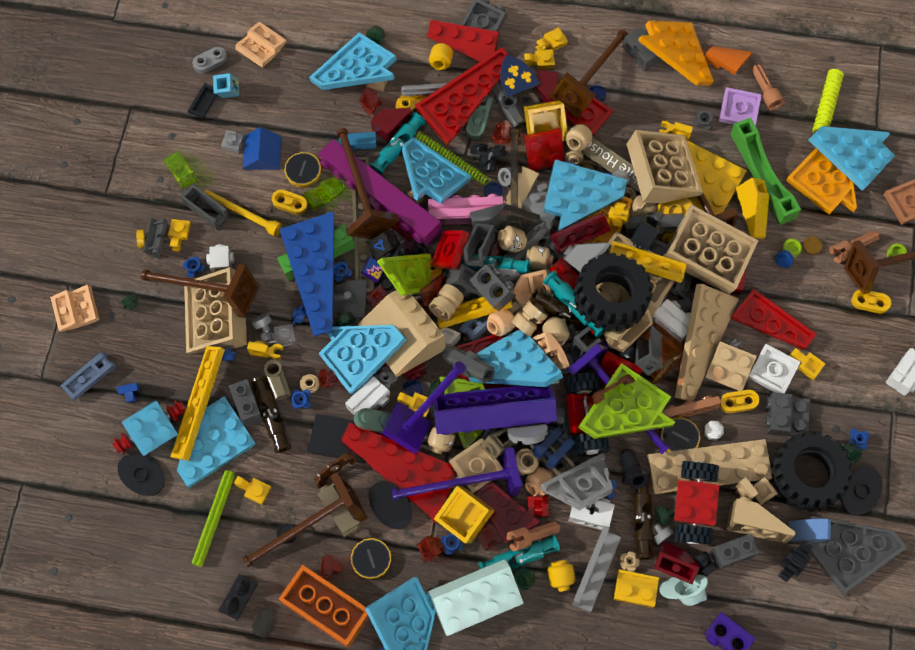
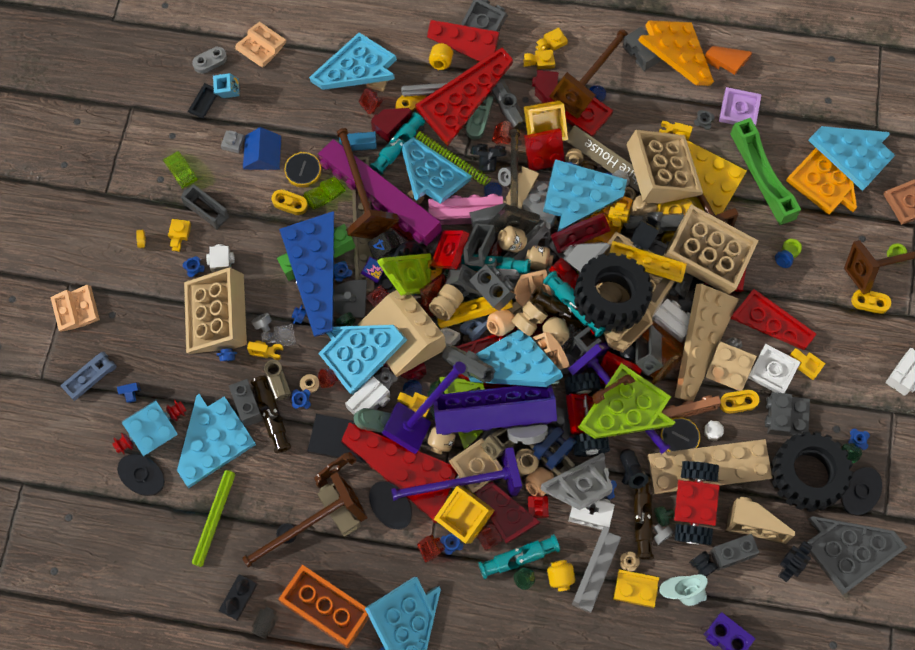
clear green plate [121,293,139,310] -> none
reddish brown tile [141,264,260,318] -> none
dark grey hinge [143,218,168,259] -> none
yellow tile [171,346,225,461] -> none
yellow piece [204,190,282,237] -> none
yellow plate [234,476,272,505] -> none
clear red tile [319,554,342,579] -> none
black tile [351,538,392,580] -> none
clear green tile [366,26,385,44] -> none
light aqua brick [428,560,524,636] -> none
dark blue shield [500,55,540,98] -> none
nougat piece [506,521,560,552] -> none
tan head [565,124,593,152] -> none
dark red slope [654,541,700,585] -> none
tan plate [735,477,759,500] -> none
yellow slope [736,178,769,239] -> none
nougat piece [752,64,785,111] -> none
tan plate [752,476,778,505] -> none
medium blue slope [788,519,831,543] -> none
pearl gold piece [803,237,822,255] -> none
neon yellow piece [812,69,844,133] -> none
nougat piece [829,230,879,263] -> none

